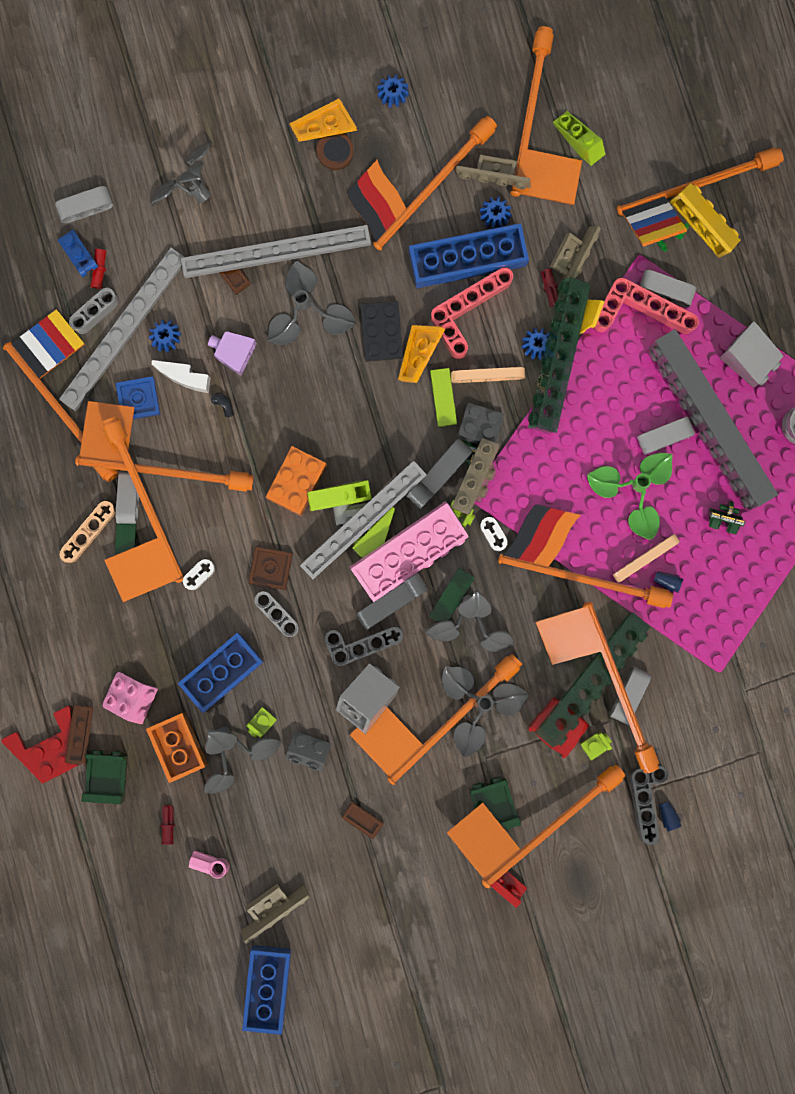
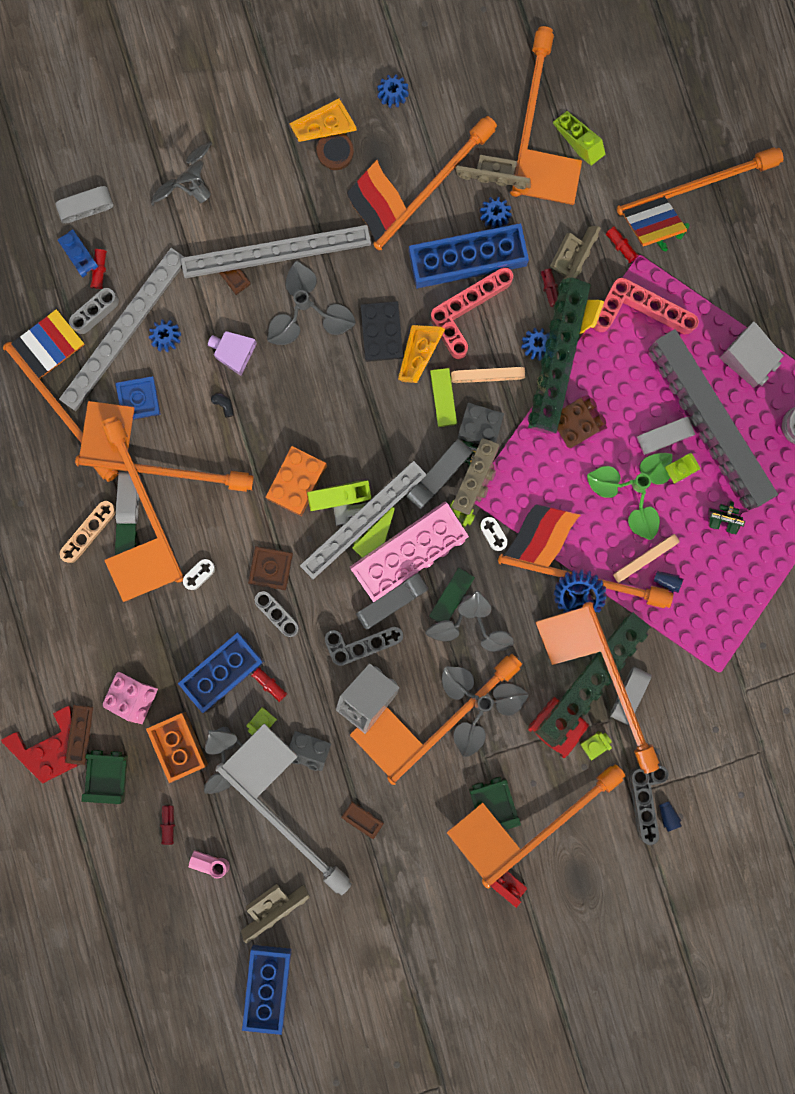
white slope [152,360,211,393] -> none
light grey beam [639,270,697,308] -> none
yellow slope [670,183,741,258] -> none
none -> light grey flag [215,723,352,895]
none -> red pin [251,667,288,702]
none -> reddish brown bracket [551,395,607,448]
none -> blue gear [554,569,607,613]
none -> red pin [605,226,639,263]
none -> lime bracket [665,453,700,484]

